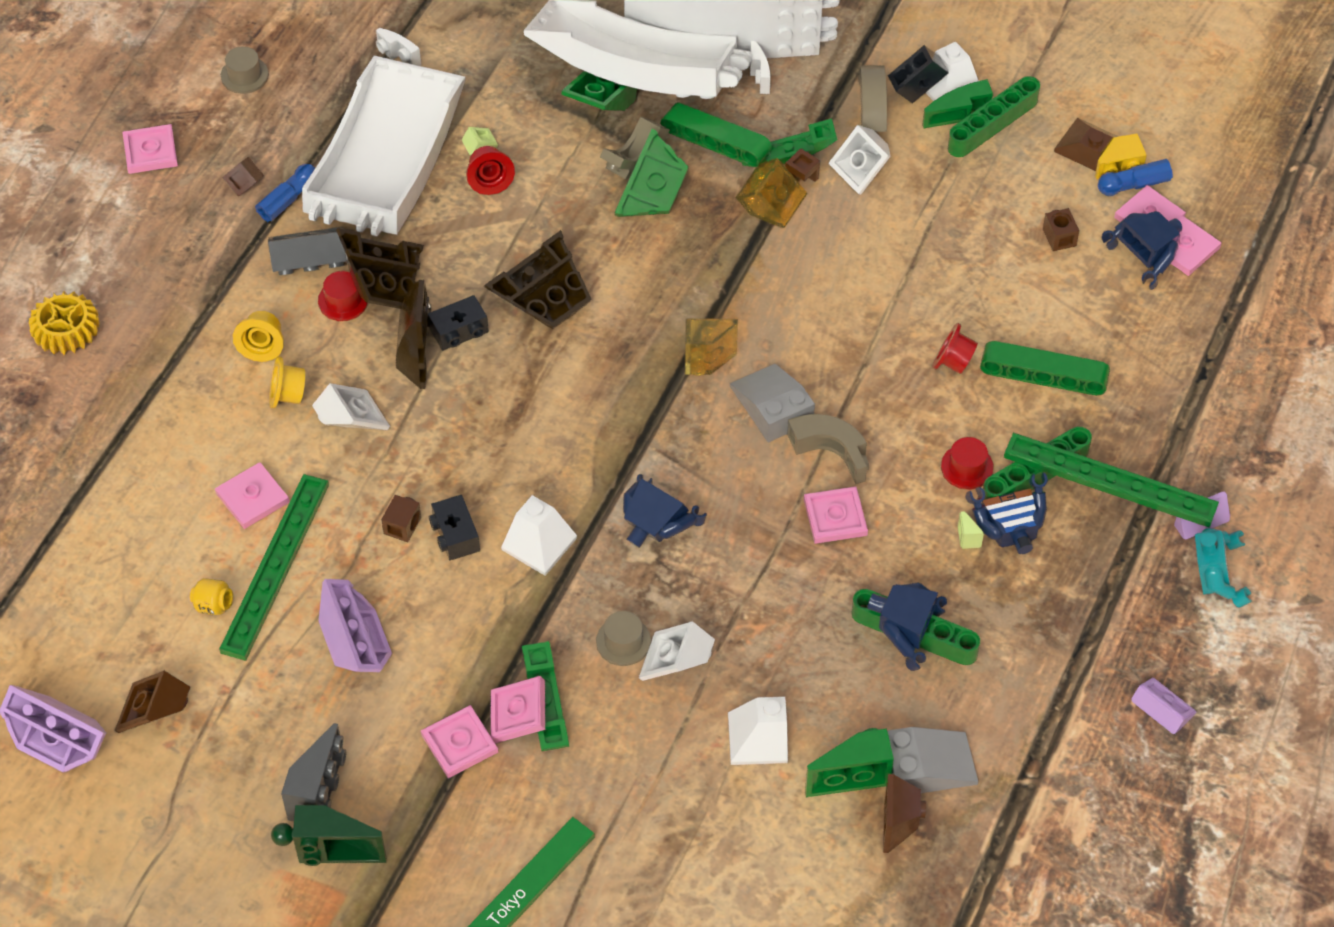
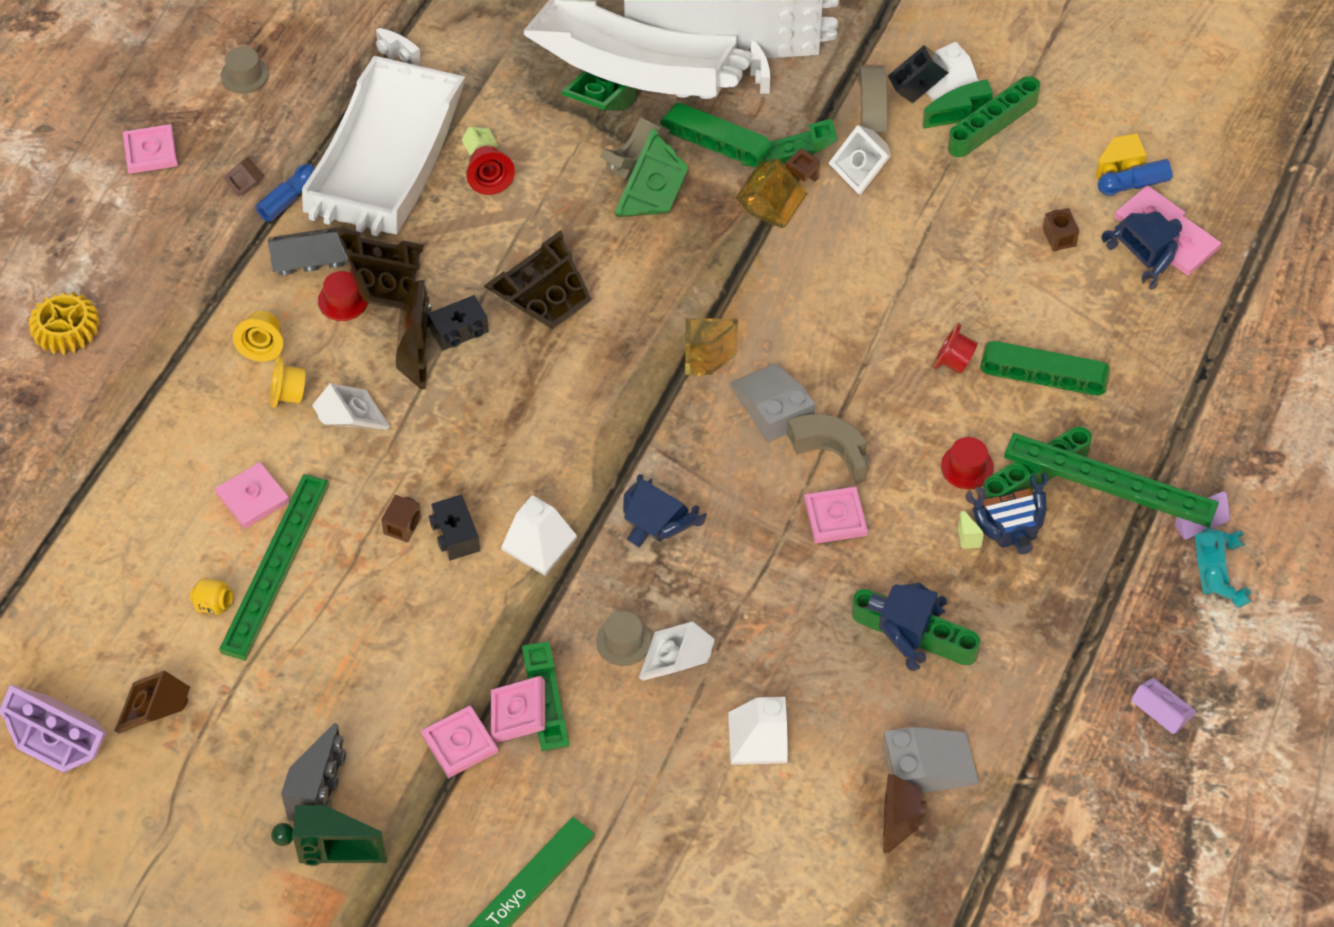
lavender wedge [318,579,392,672] -> none
green slope [805,728,894,798] -> none
reddish brown slope [1054,118,1119,171] -> none

